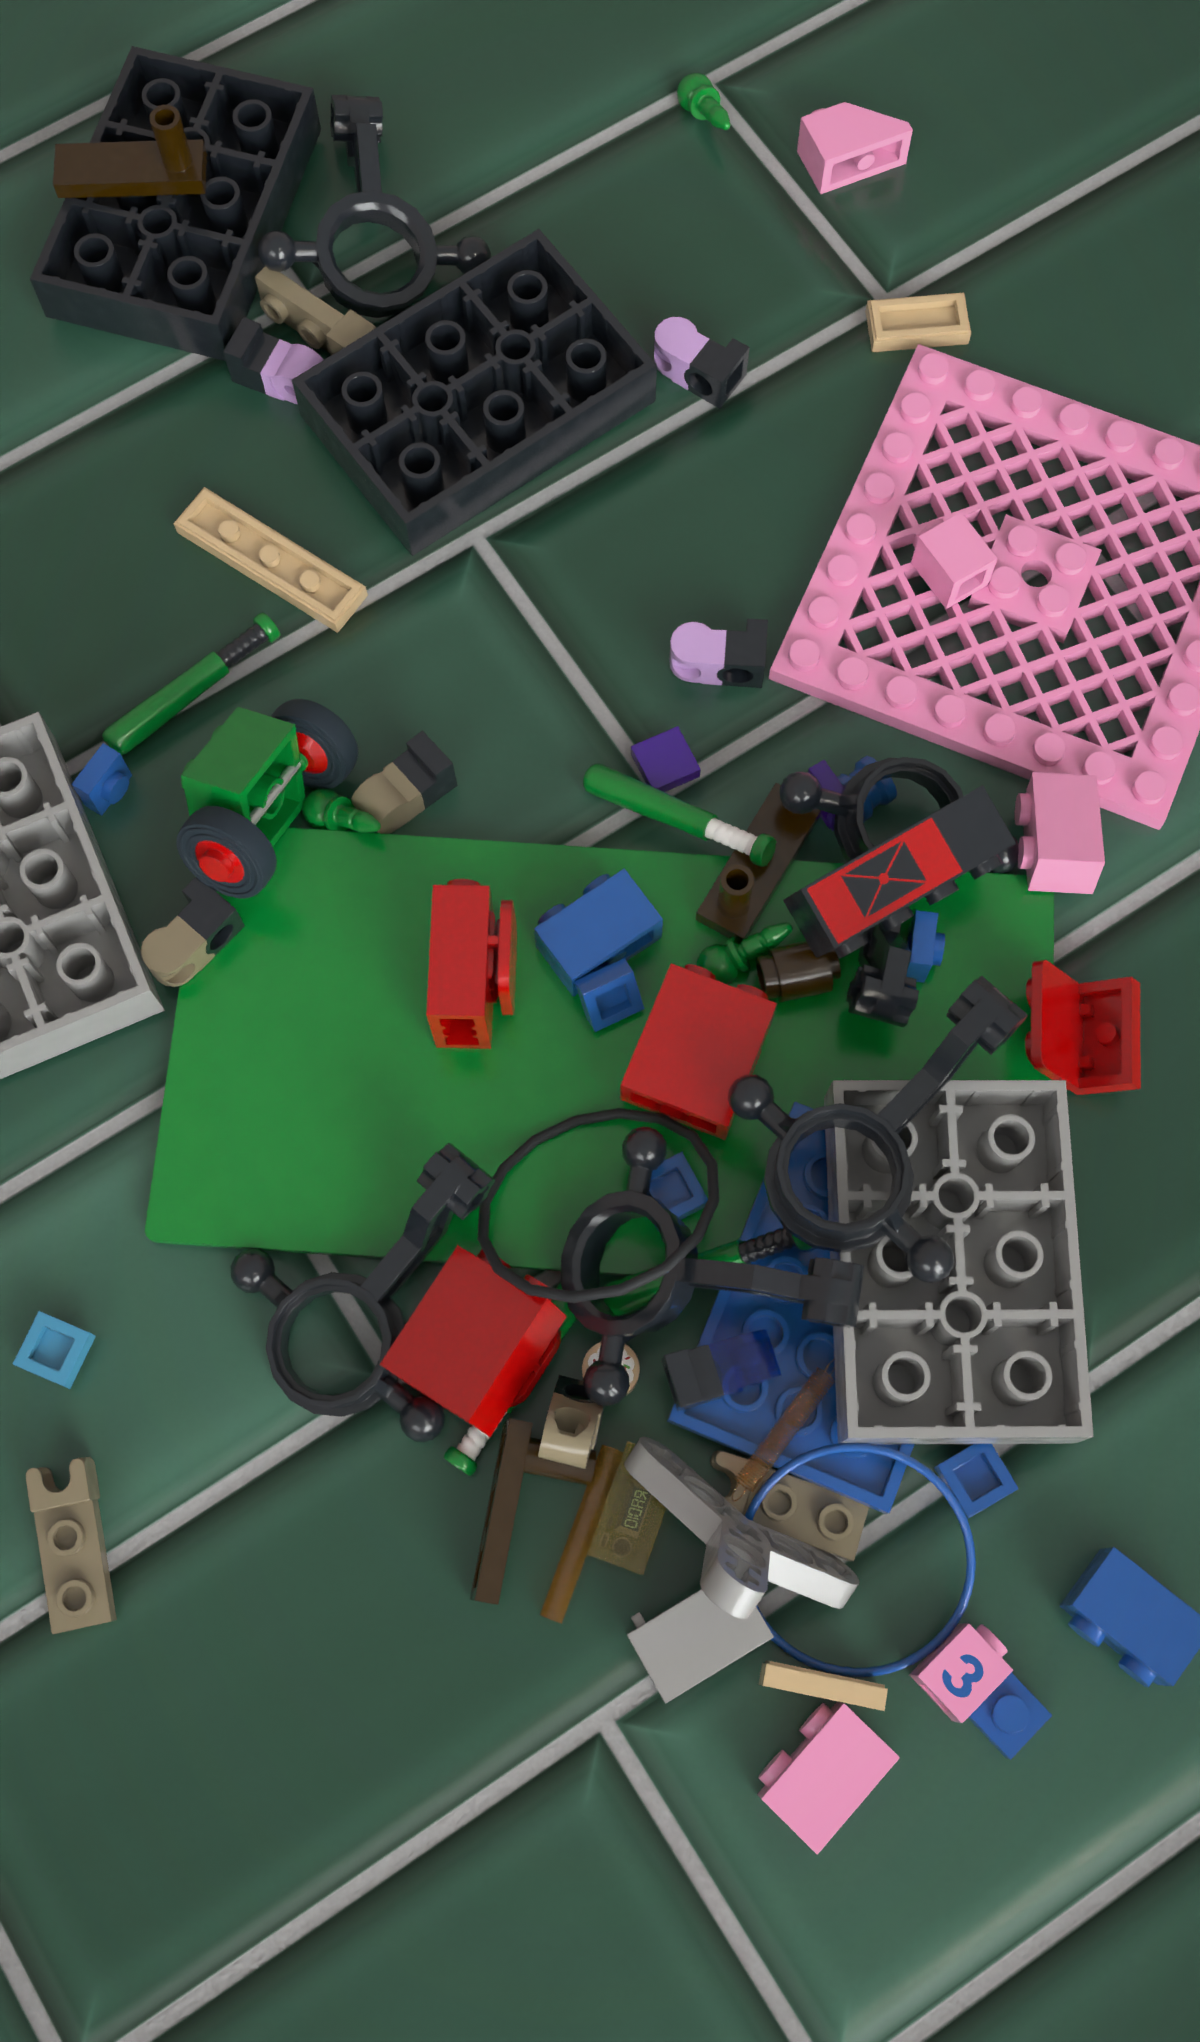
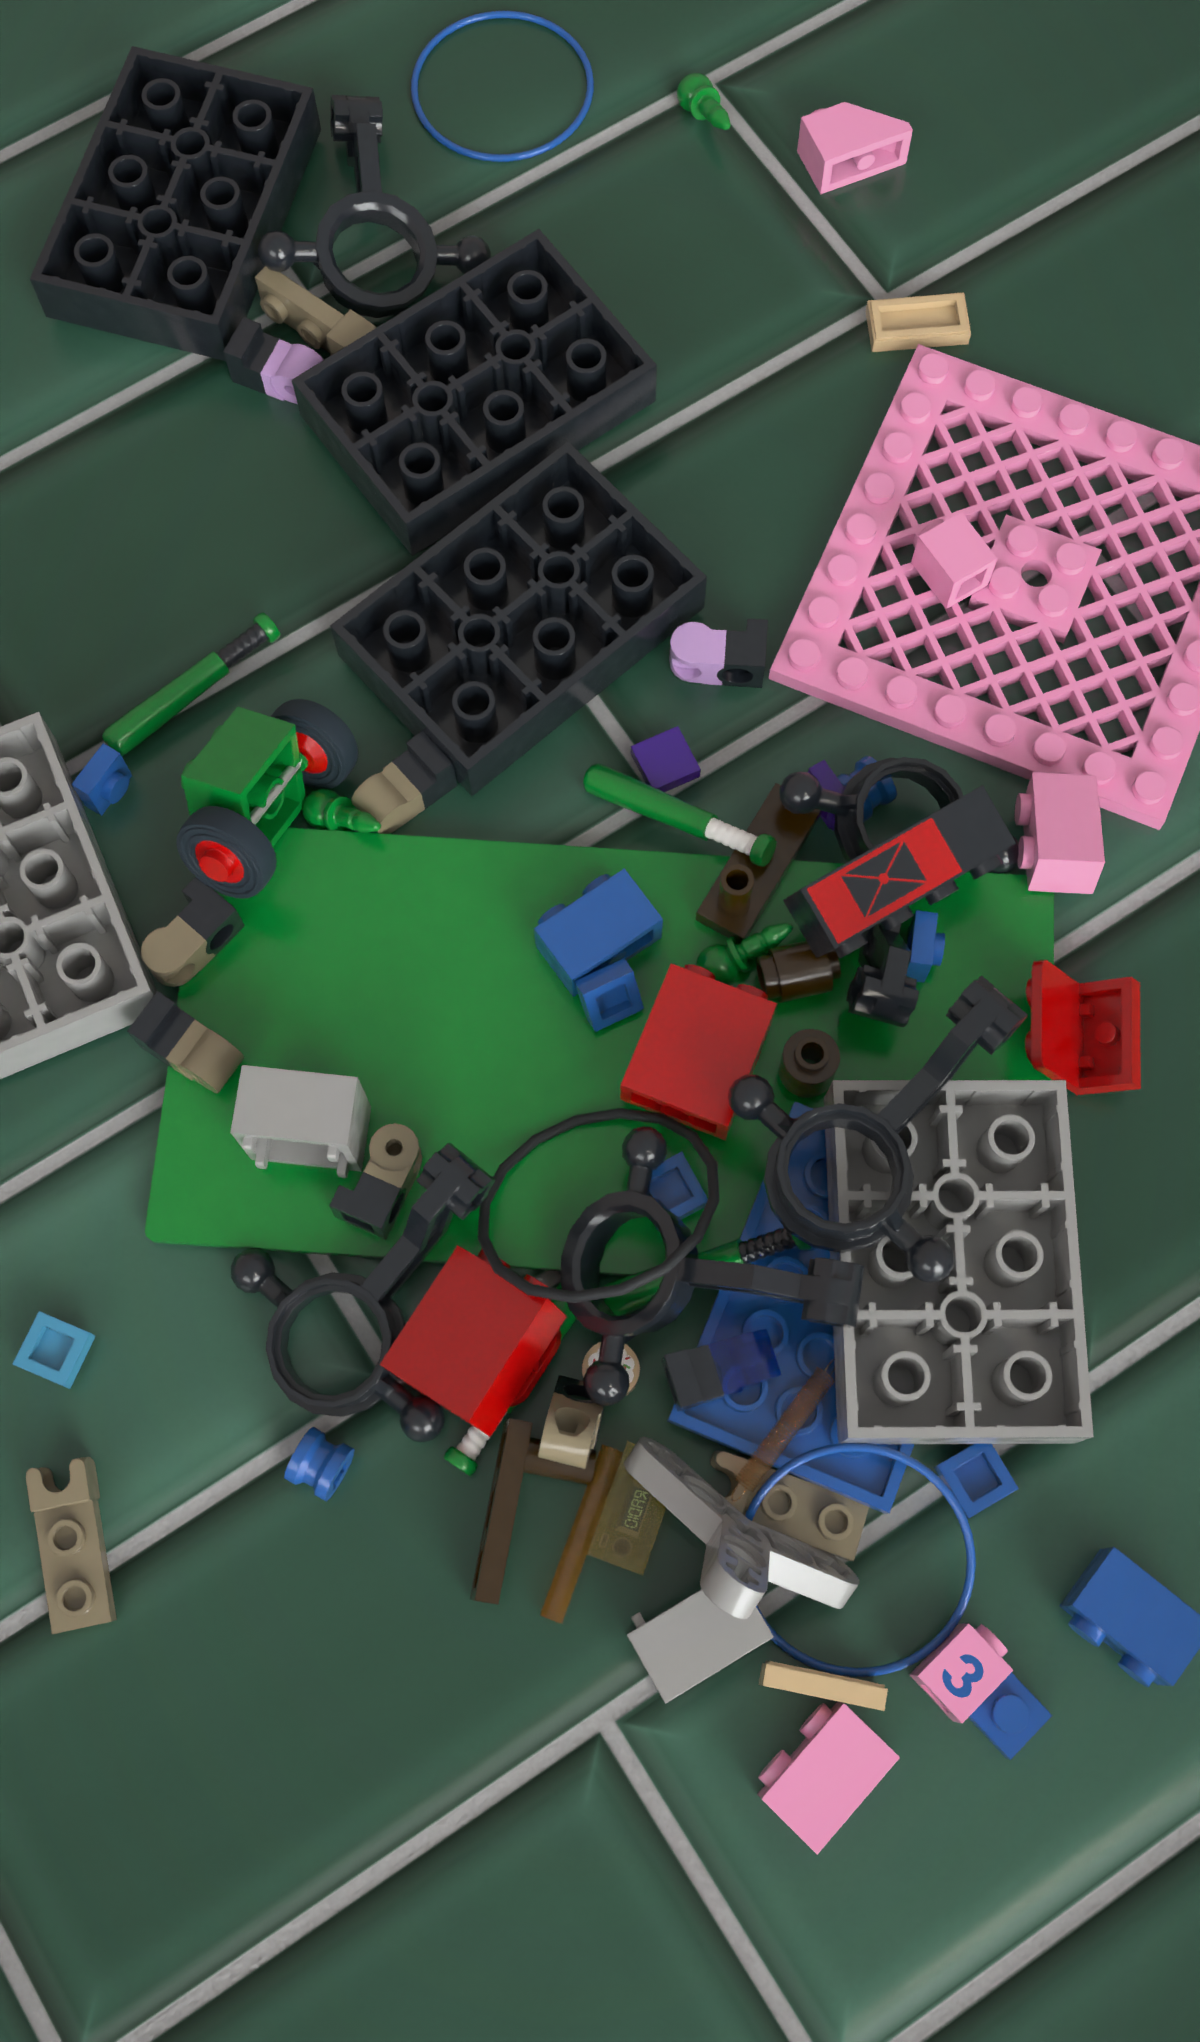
dark brown piece [53,105,207,198] -> none
tan tile [174,487,368,633] -> none
red brick [426,879,517,1049] -> none
leg [654,317,750,409] -> none
none -> leg [127,991,244,1094]
none -> light grey container [230,1065,371,1178]
none -> blue wheel [284,1427,355,1502]
none -> leg [329,1123,422,1240]
none -> black brick [330,441,707,796]
none -> blue piece [411,11,594,162]
none -> dark brown brick [779,1029,840,1098]

